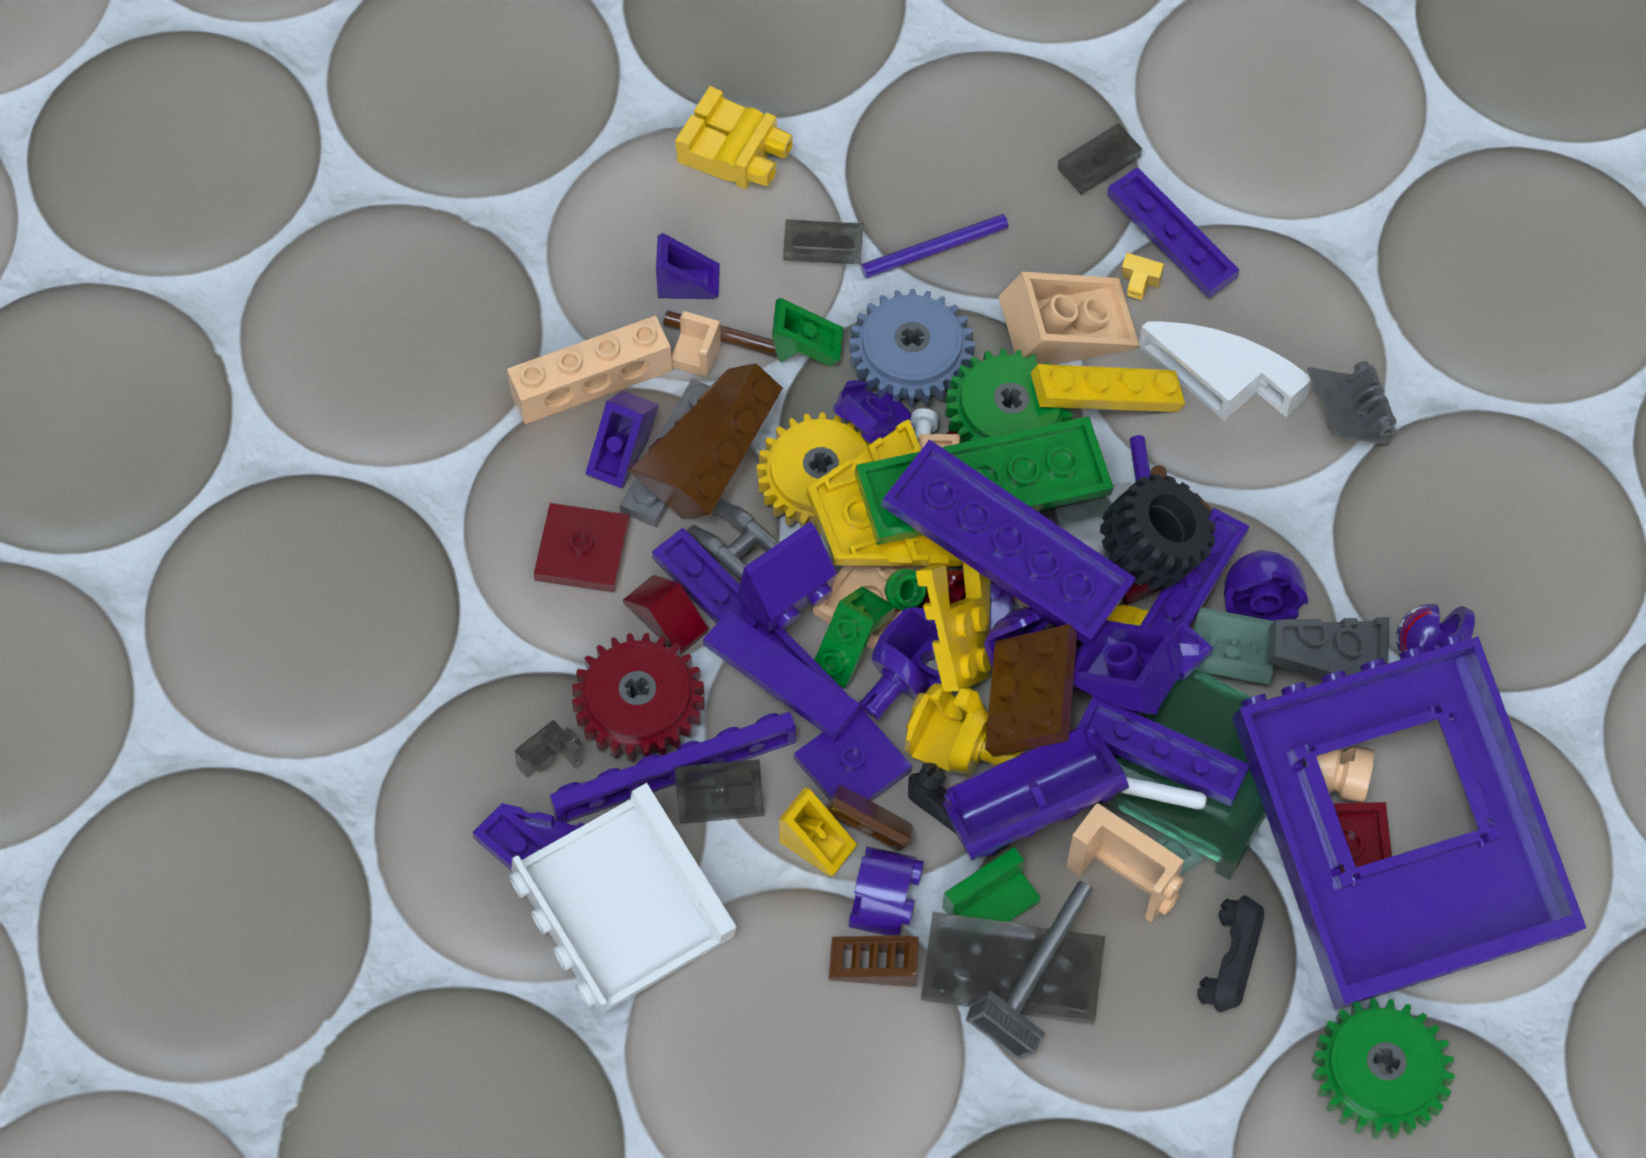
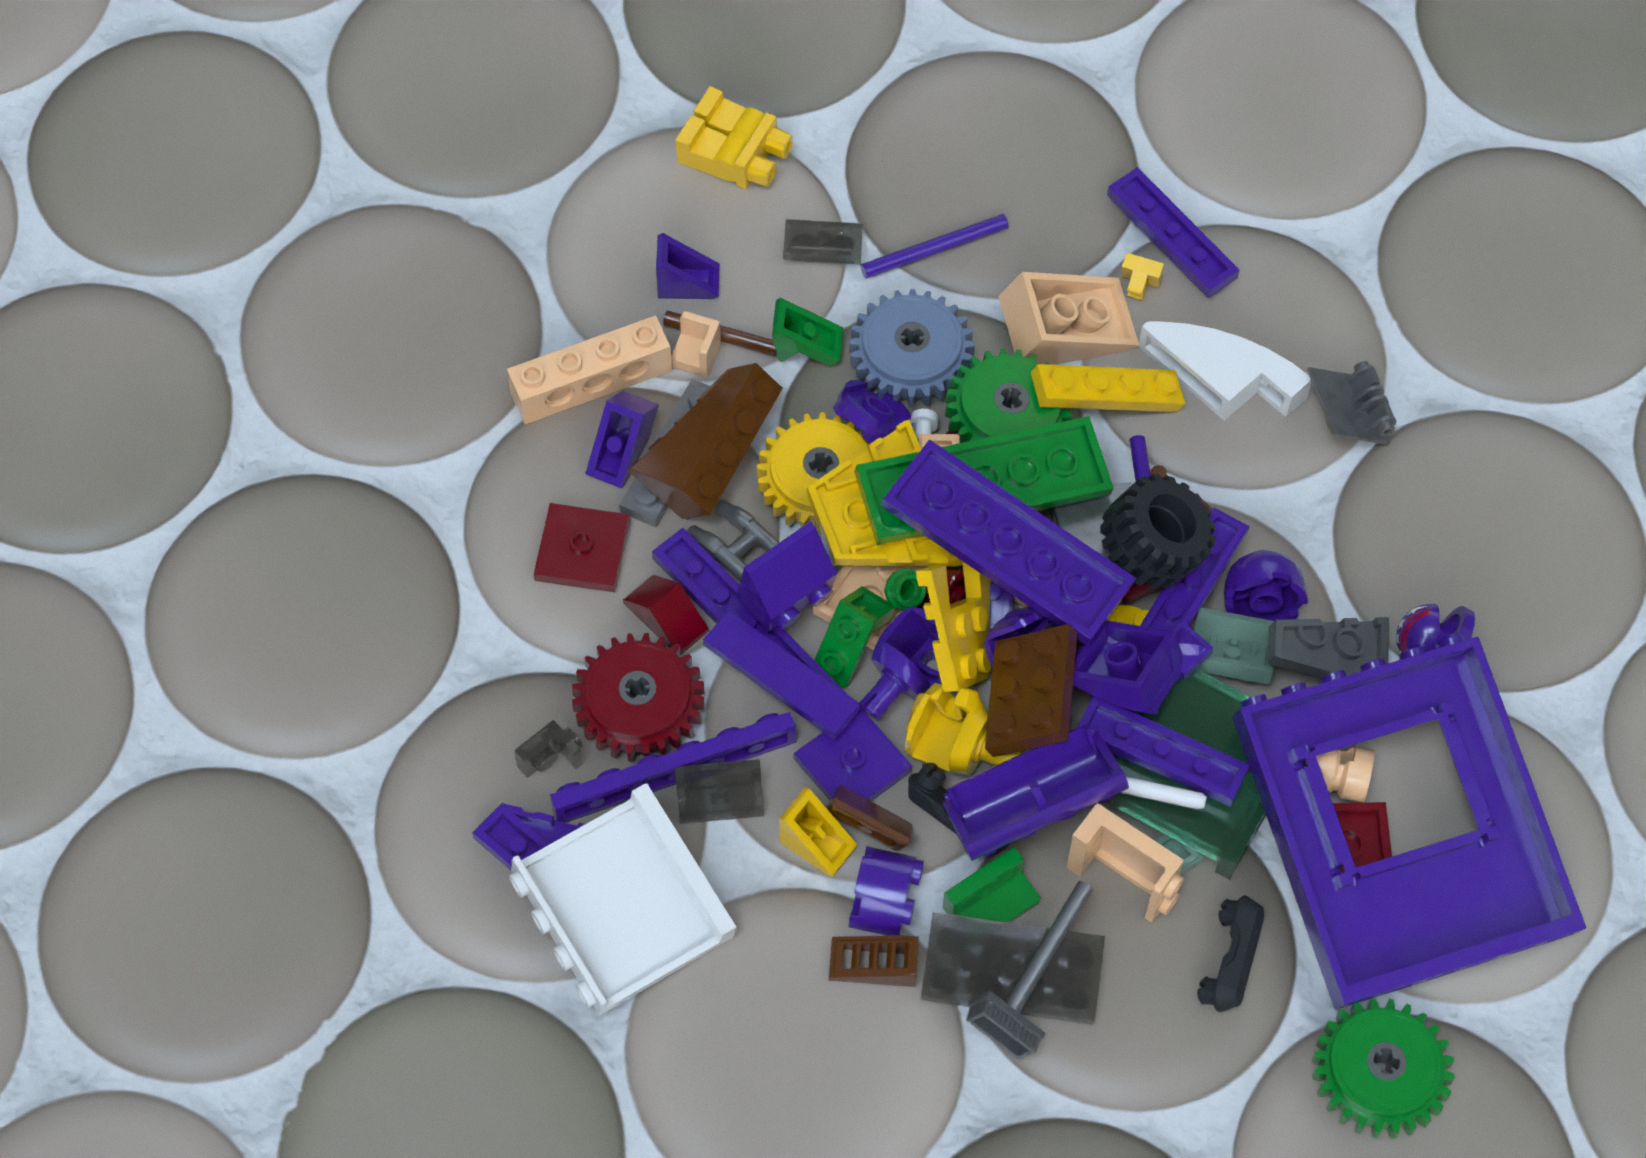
clear smoke plate [1058,123,1142,195] -> none

